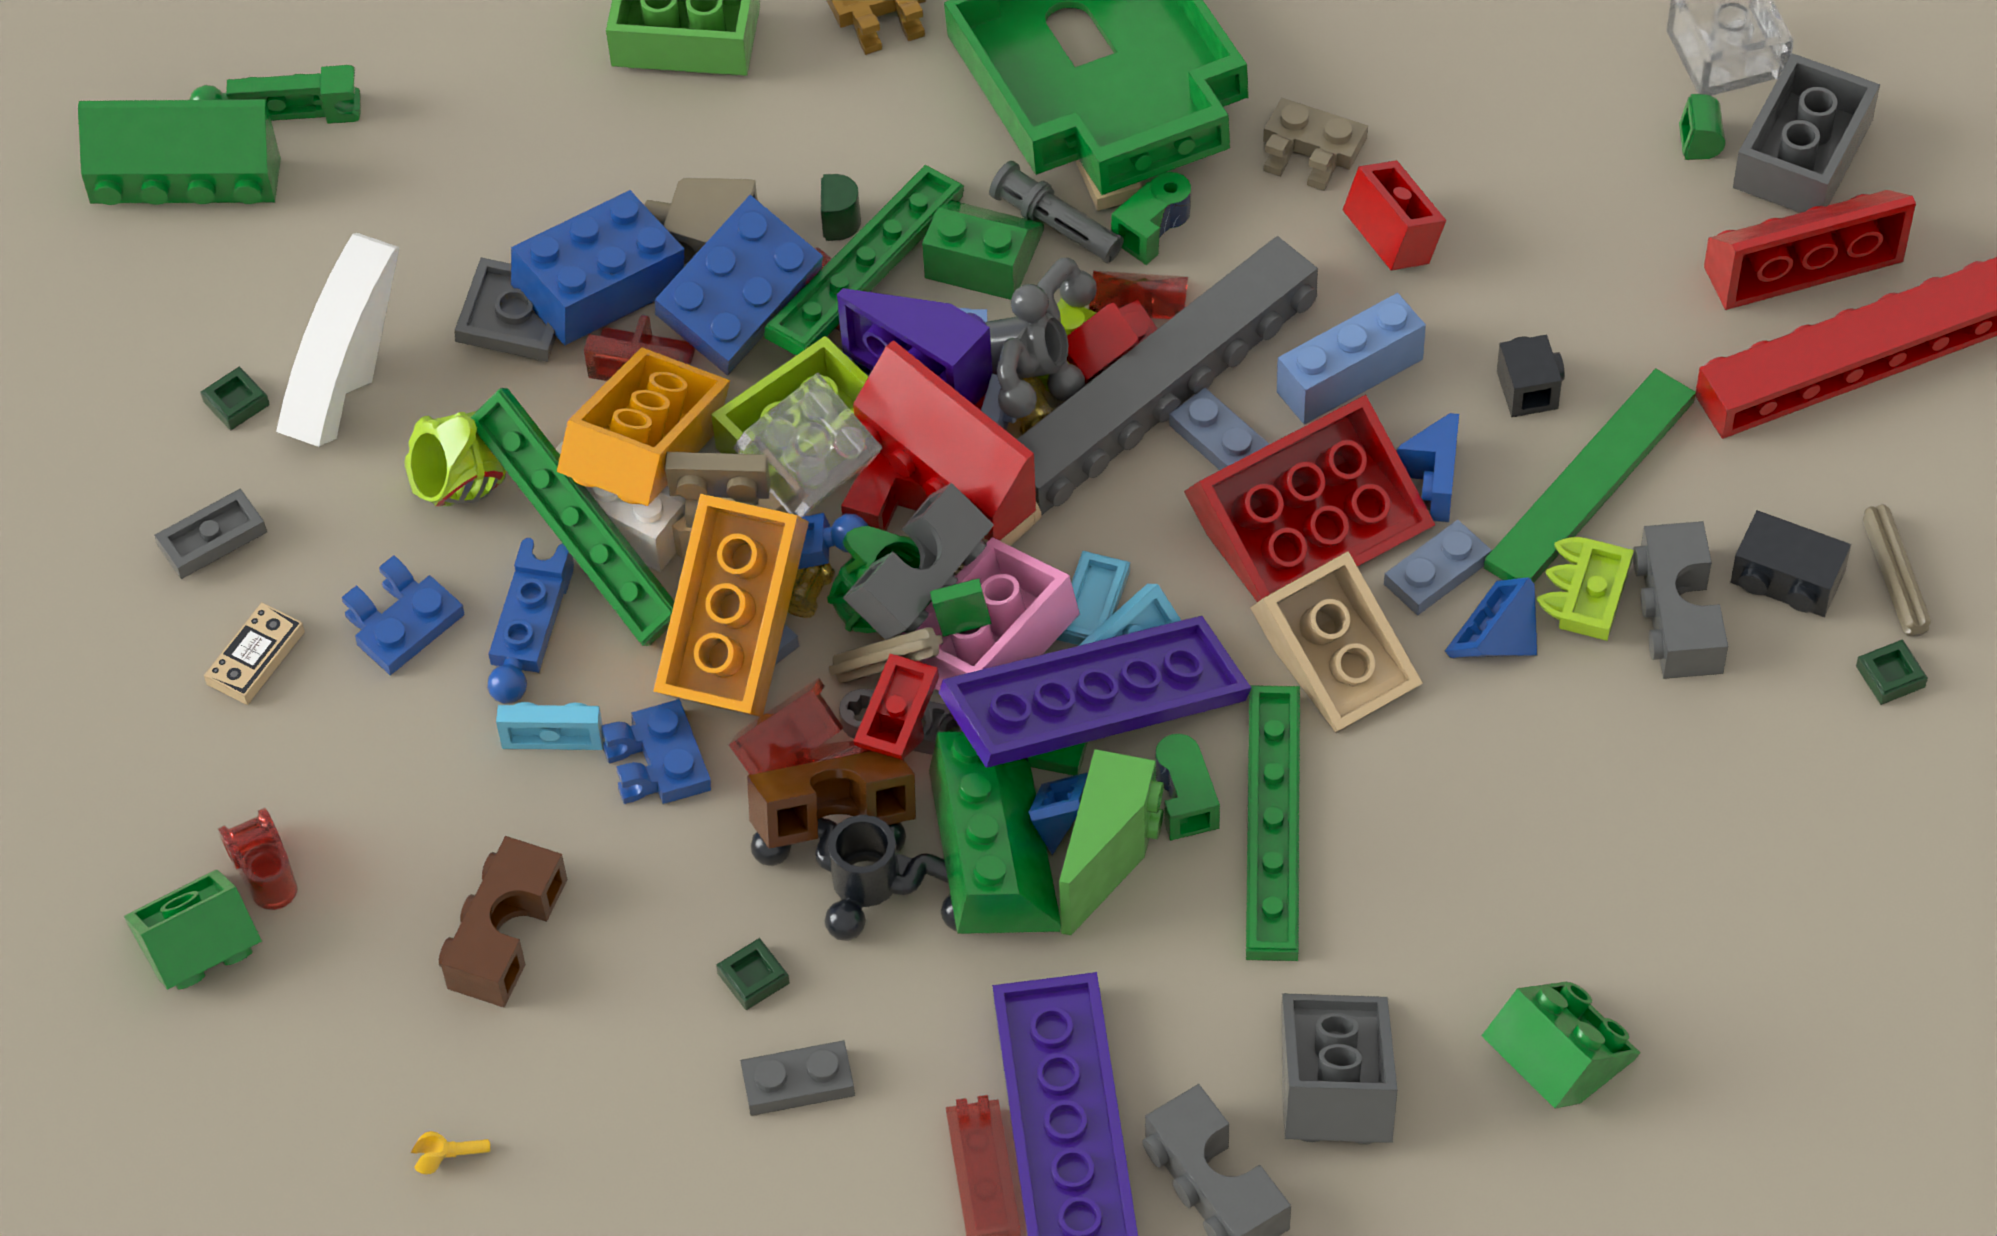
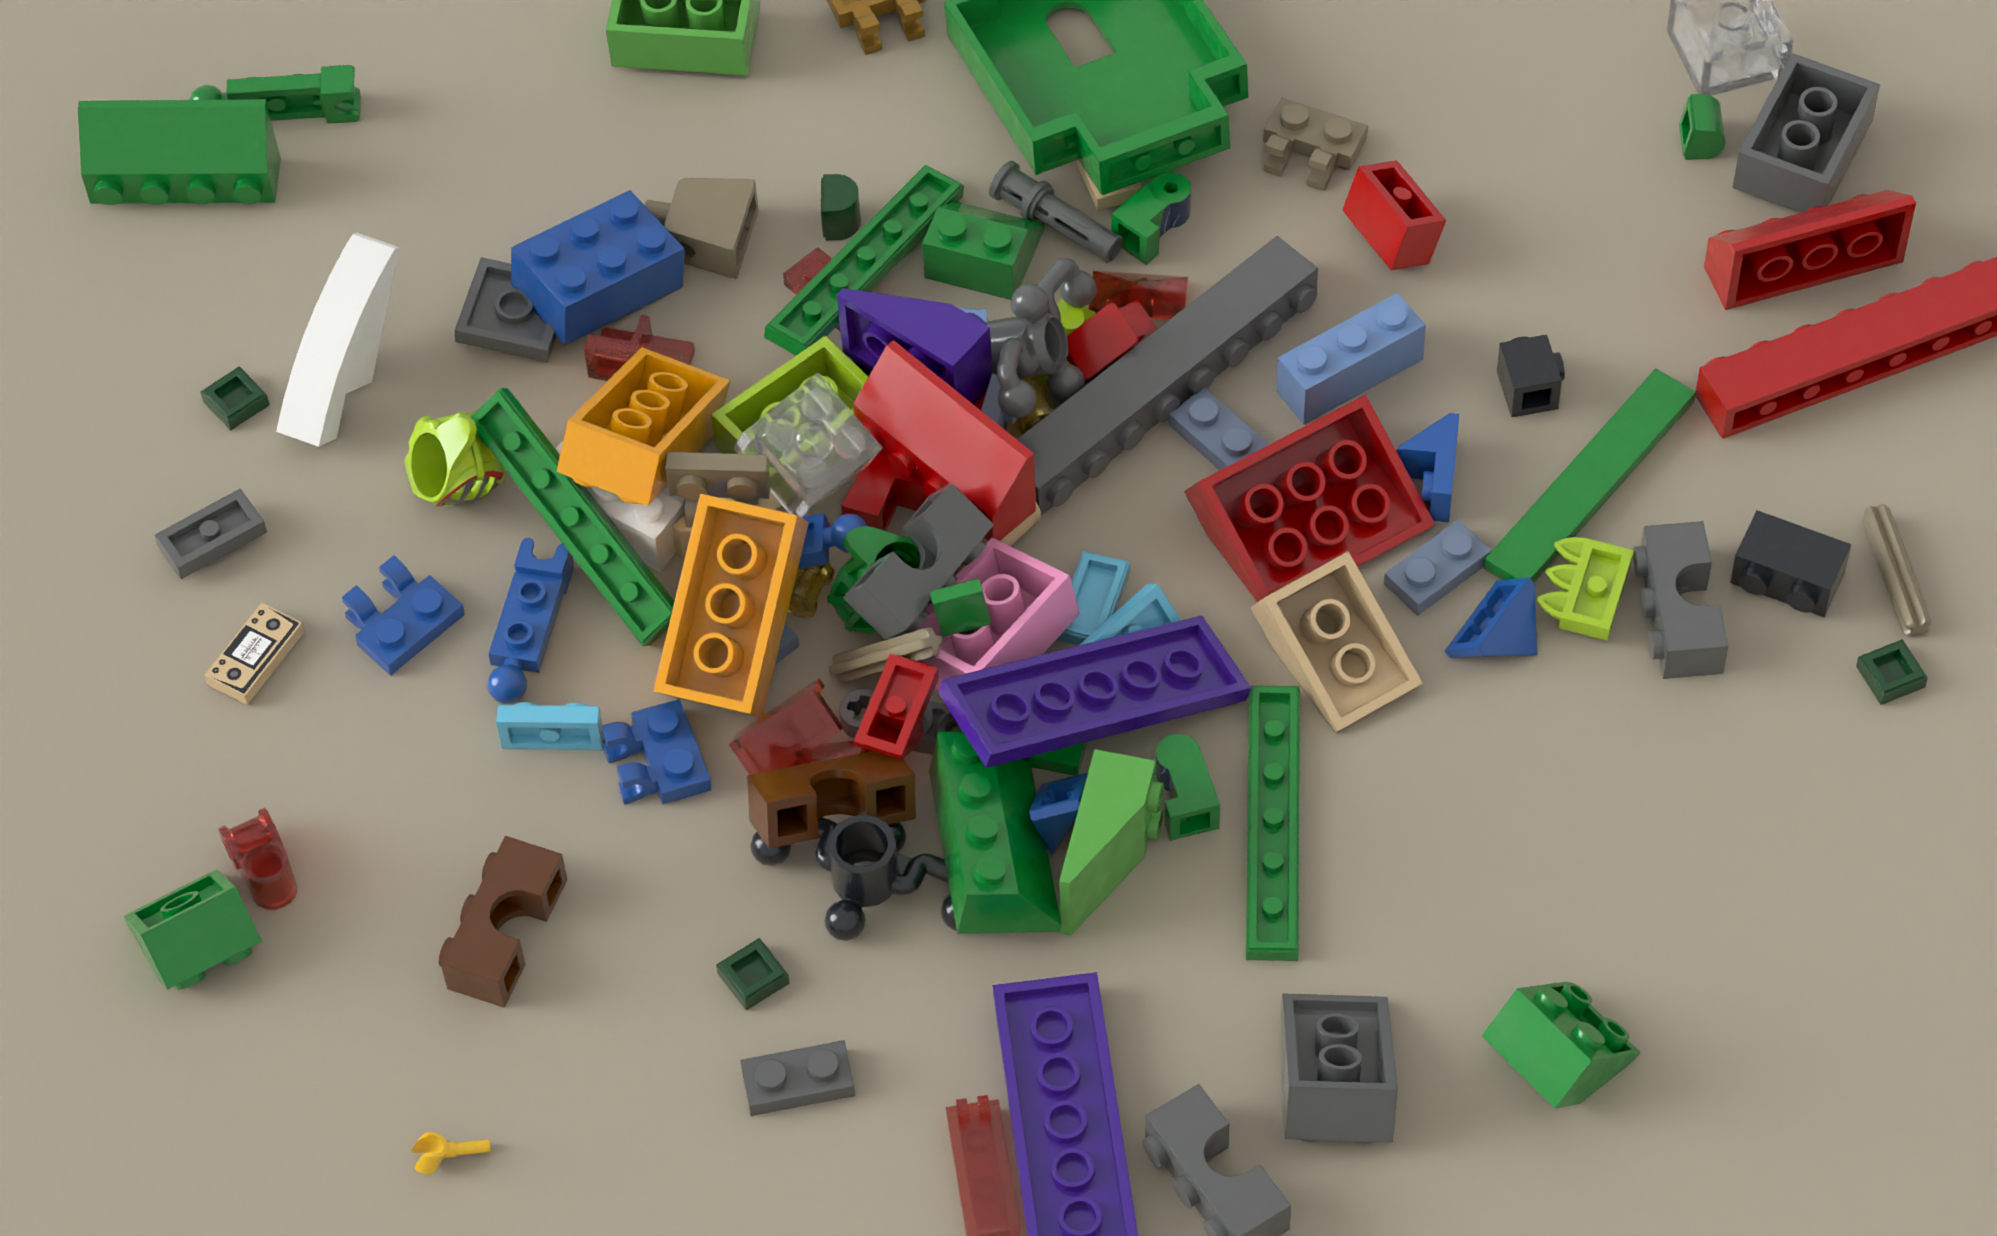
blue brick [655,195,823,376] -> none

